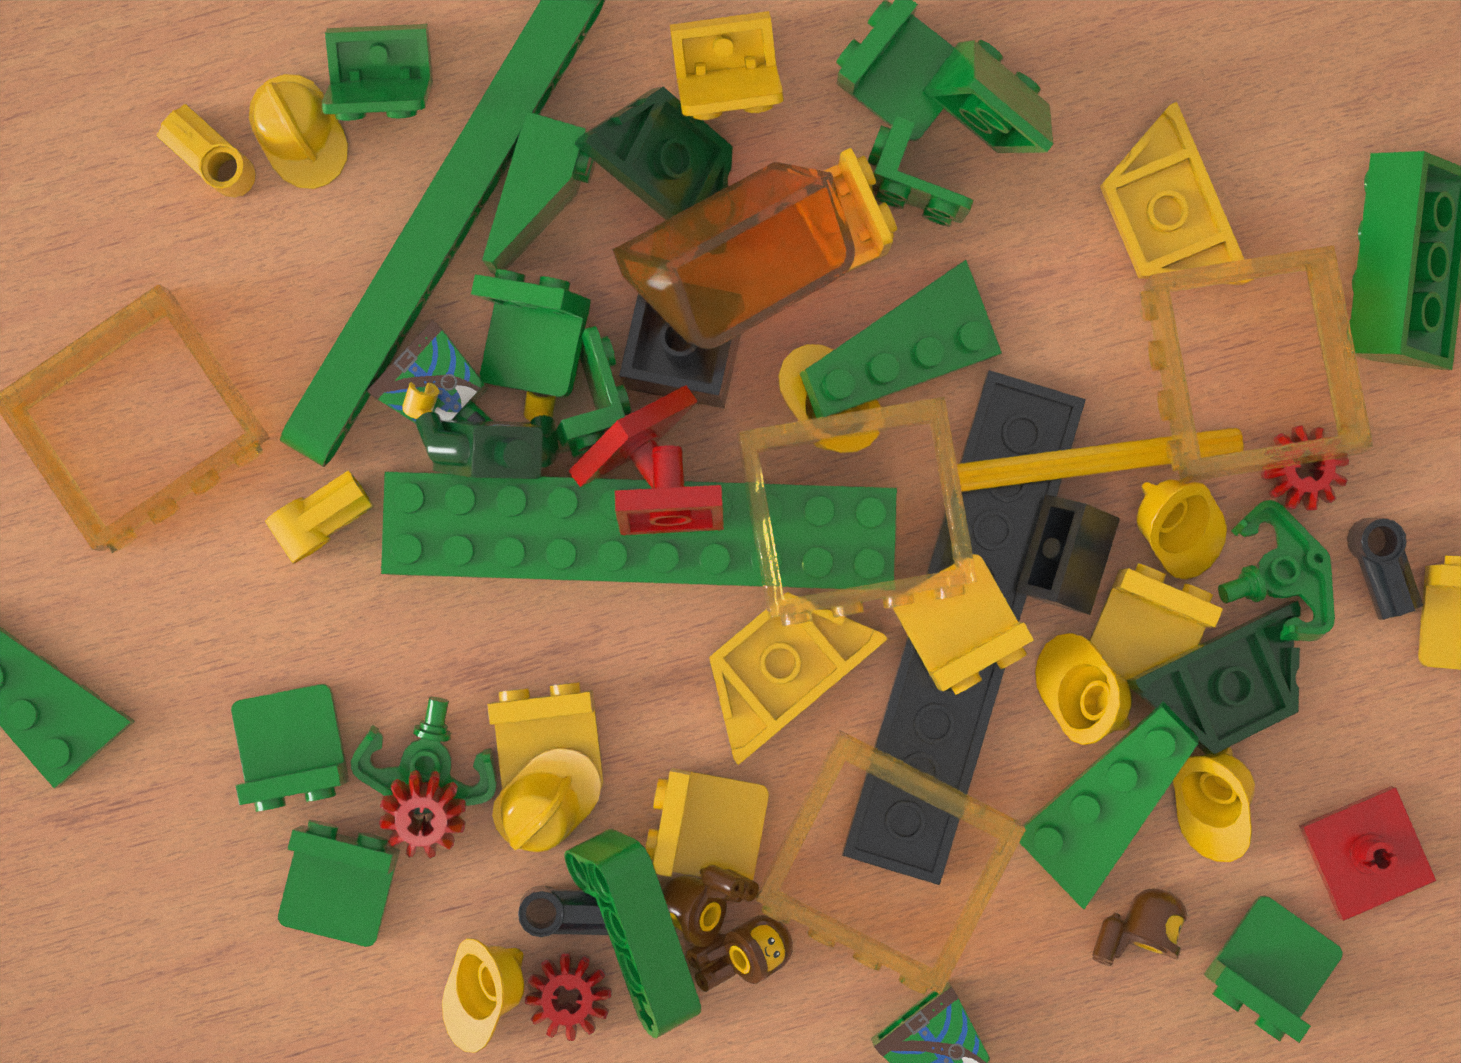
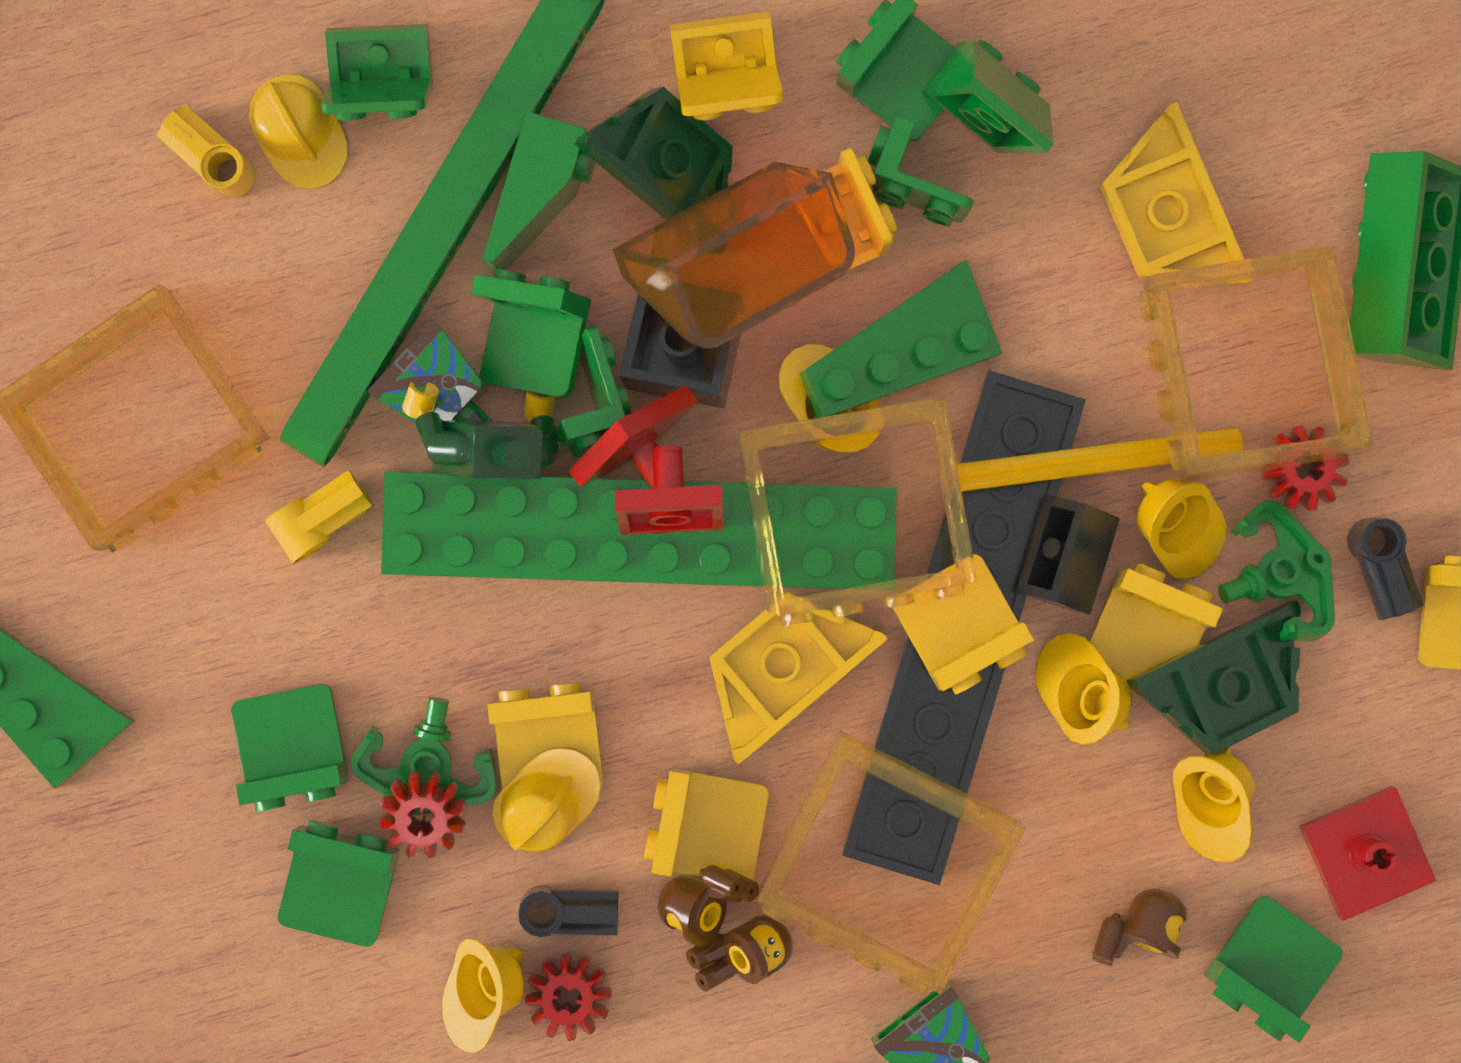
green beam [564,829,701,1039] -> none
green wing [1014,701,1199,910] -> none

